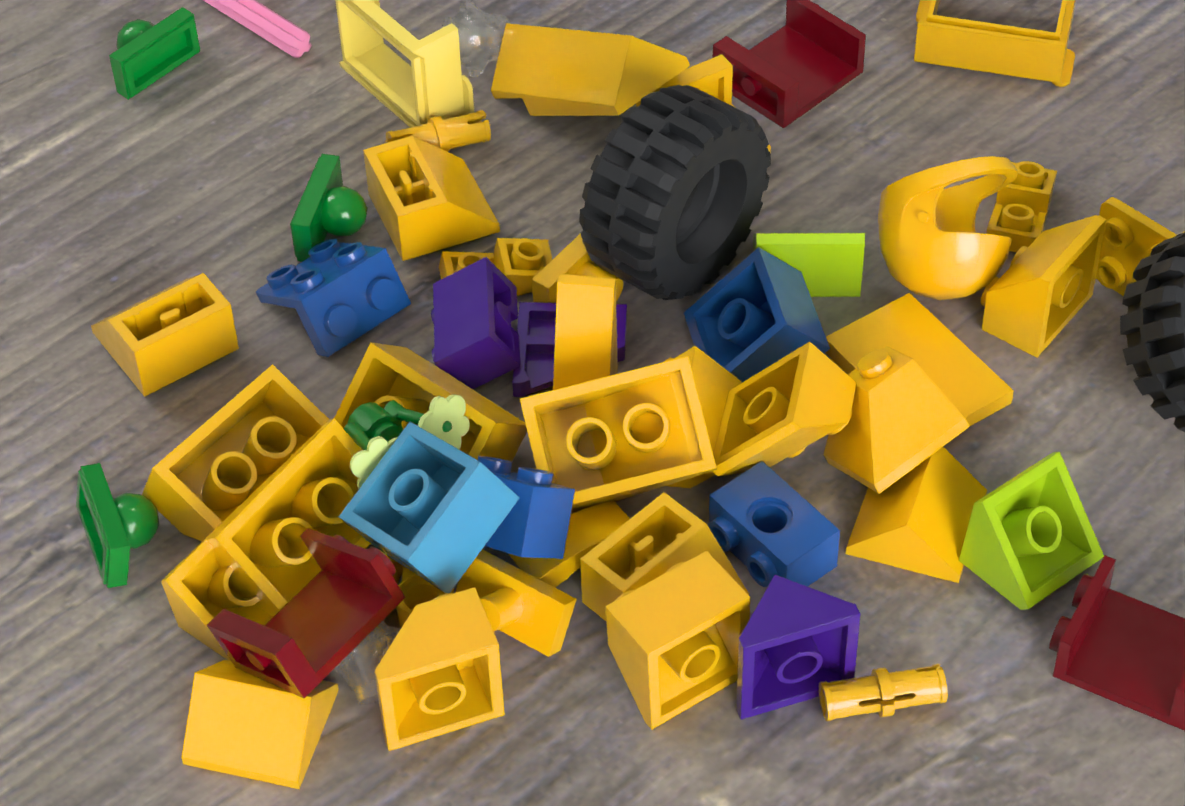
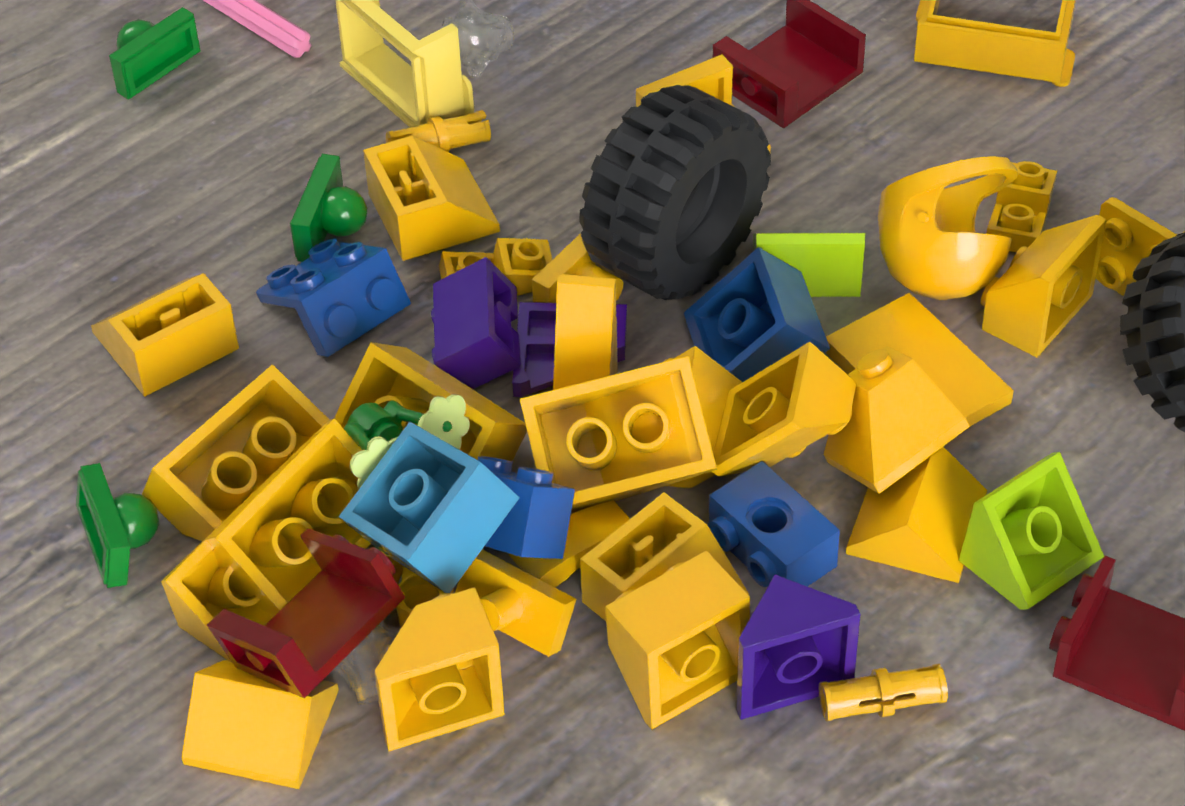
yellow slope [491,23,690,116] -> none

